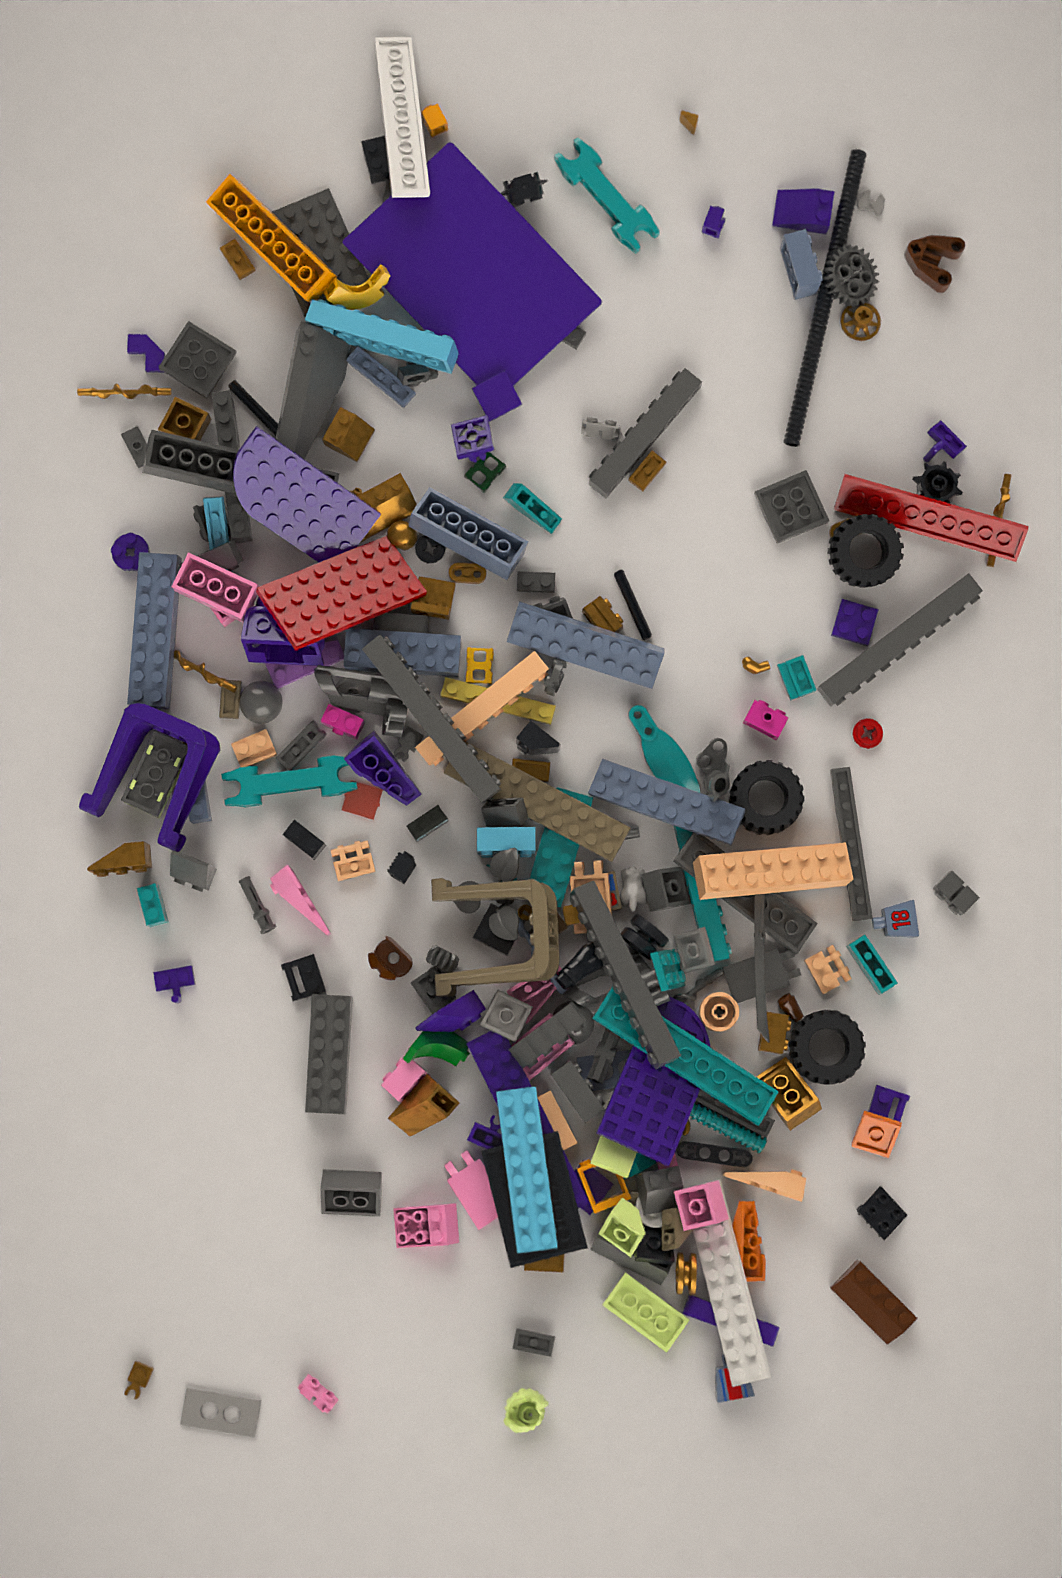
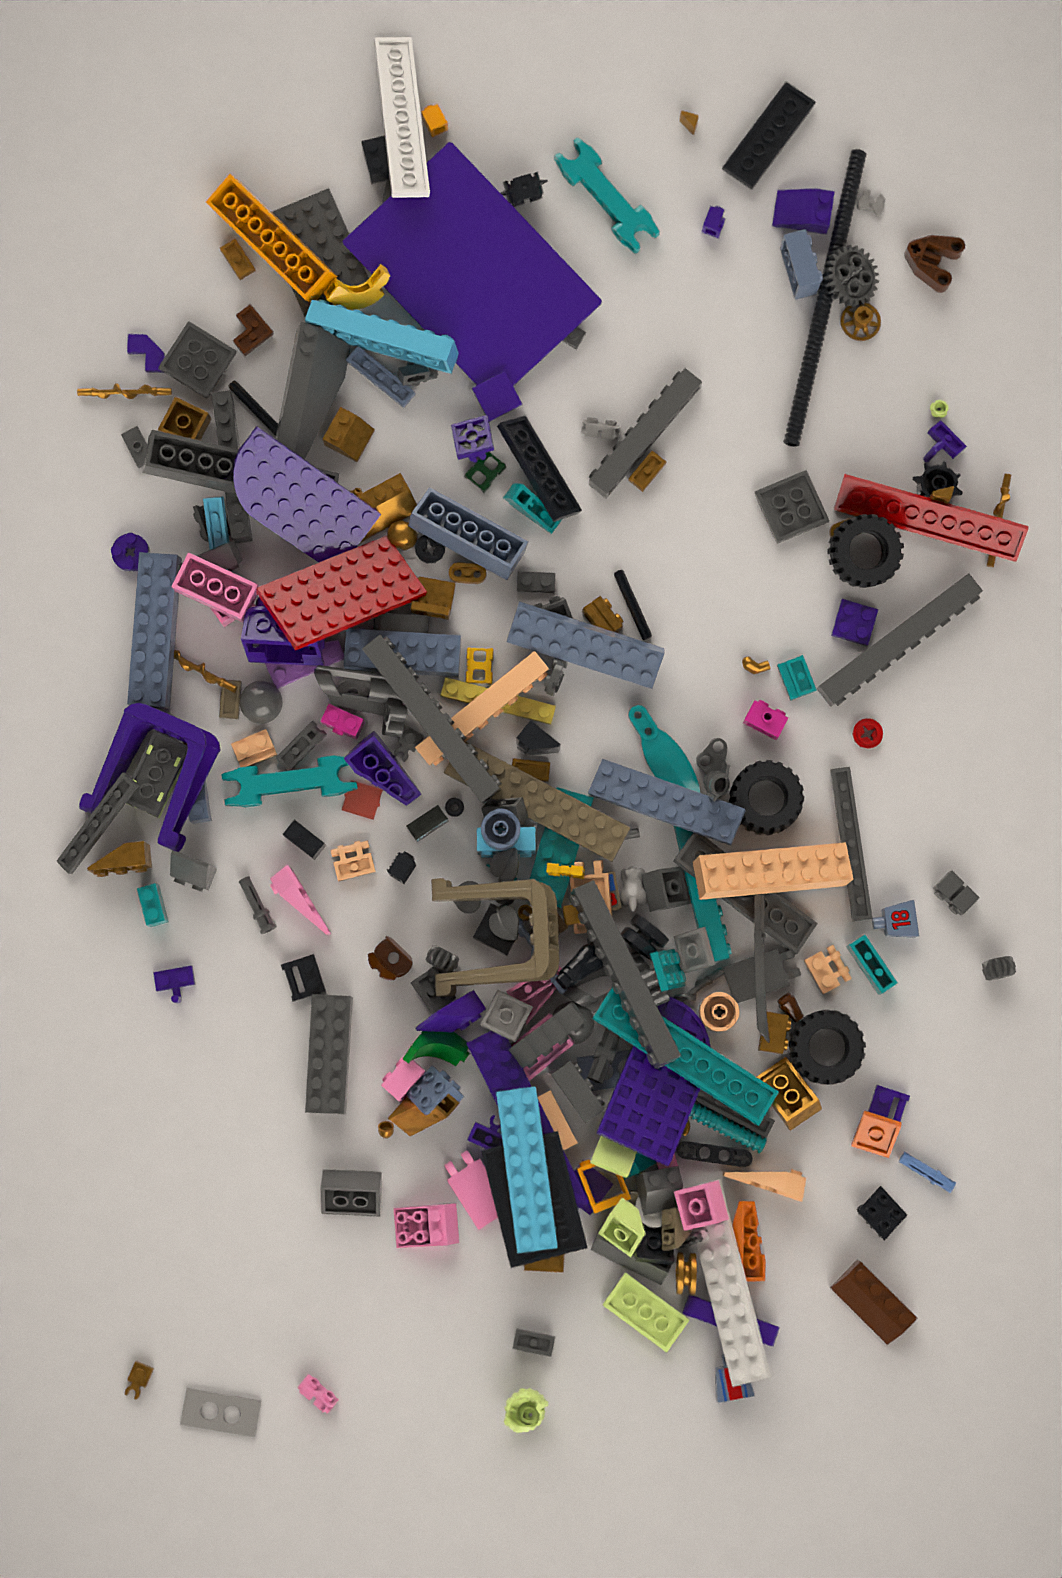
none -> dark grey plate [57,773,139,874]
none -> reddish brown plate [232,304,274,356]
none -> pearl gold hinge [378,1121,394,1138]
none -> sand blue bracket [406,1065,464,1115]
none -> black plate [445,798,464,817]
none -> sand blue brick [481,809,520,850]
none -> black plate [497,416,582,522]
none -> yellow piece [546,863,585,879]
none -> dark grey axle [679,1231,703,1249]
none -> black plate [722,82,816,190]
none -> medium blue pin [899,1152,956,1193]
none -> pearl gold slope [929,486,954,503]
none -> yellowish green plate [930,400,949,418]
none -> dark grey gear [982,956,1016,981]

